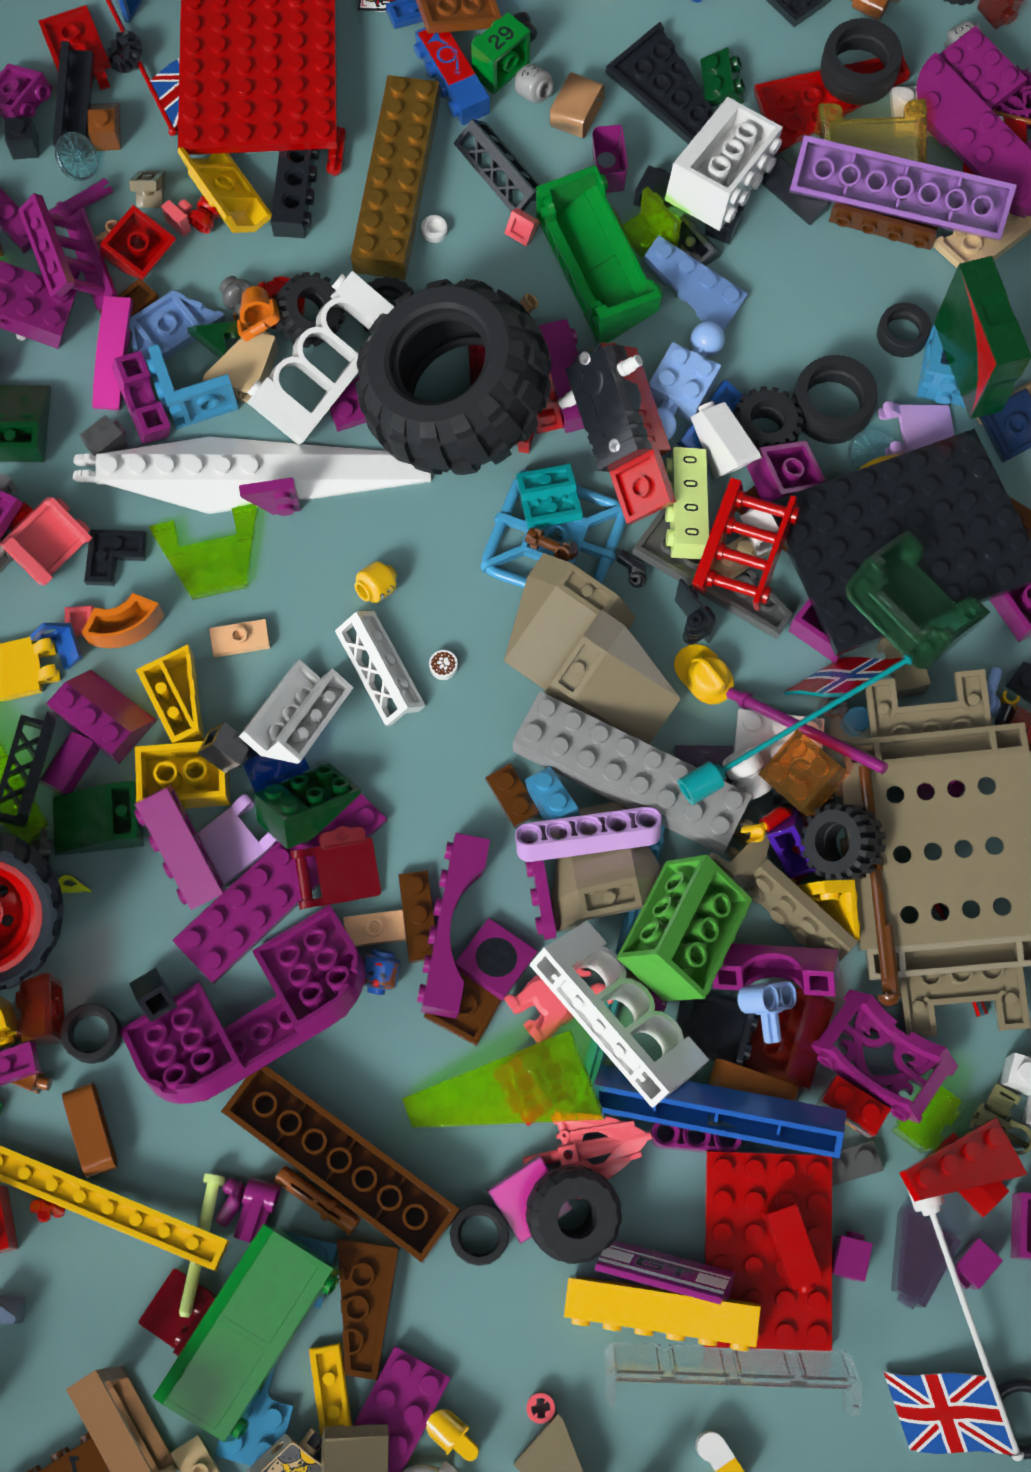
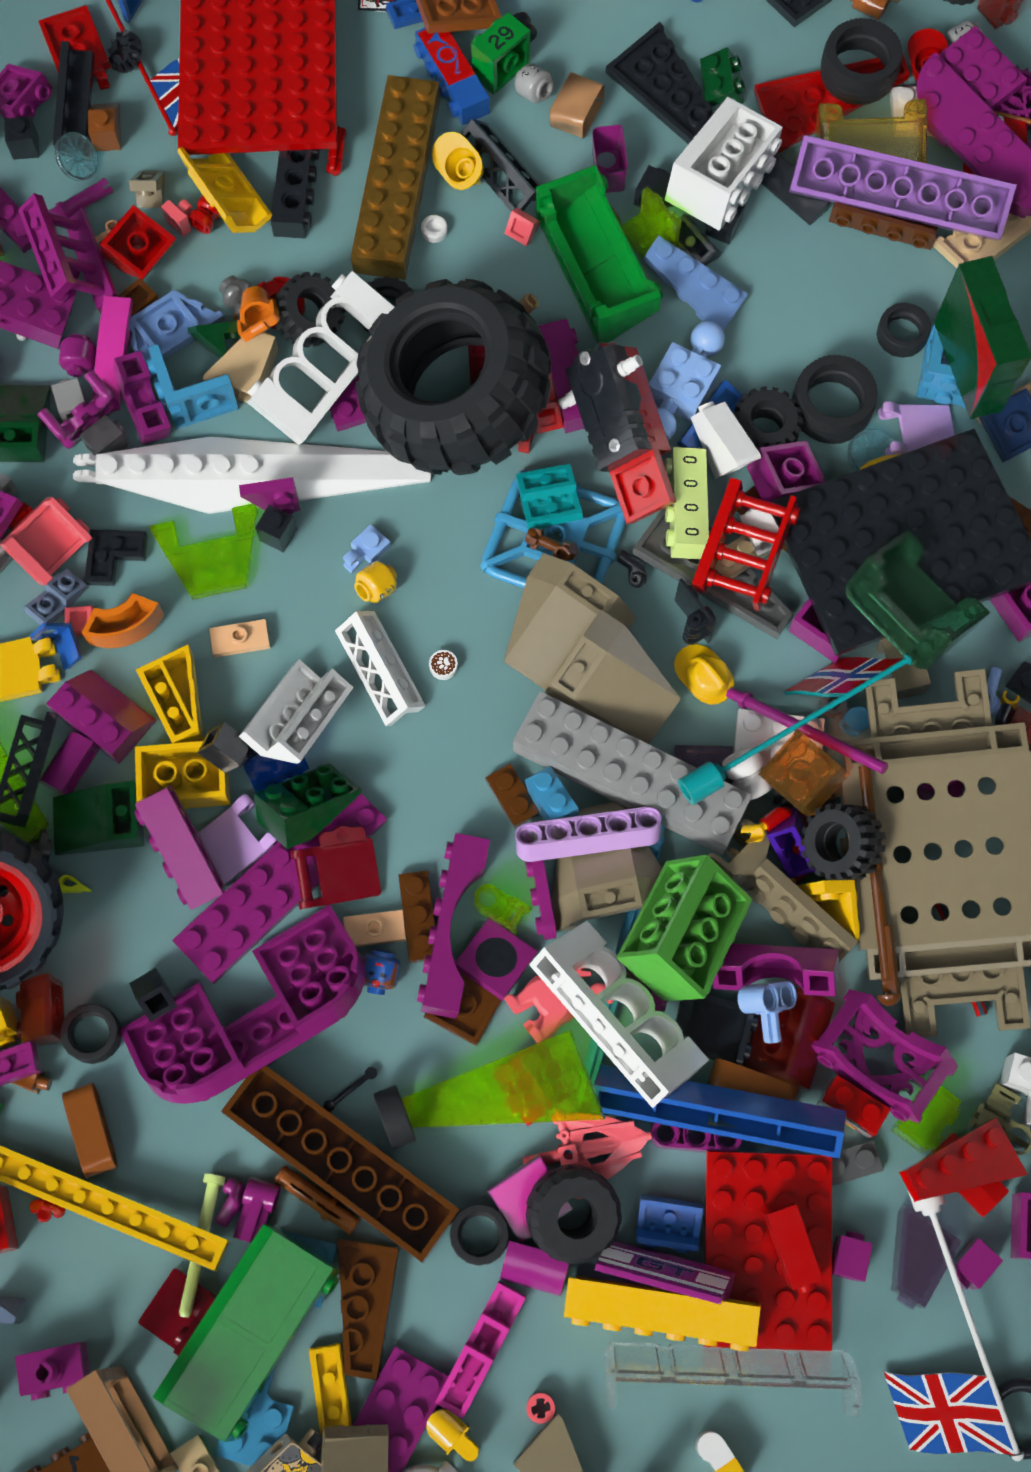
none -> magenta brick [15,1341,90,1401]
none -> sand blue slope [25,568,87,625]
none -> magenta plate [37,370,119,449]
none -> light grey brick [51,378,88,422]
none -> magenta head [58,334,96,377]
none -> black brick [255,505,297,553]
none -> black hinge [323,1067,377,1112]
none -> light blue plate [343,524,391,573]
none -> black tyre [373,1085,416,1149]
none -> yellow piece [431,132,484,190]
none -> dark pink slope [435,1281,527,1419]
none -> clear neon green piece [474,884,531,935]
none -> magenta brick [500,1241,569,1296]
none -> blue bracket [636,1194,703,1253]
none -> red cap [907,28,948,82]

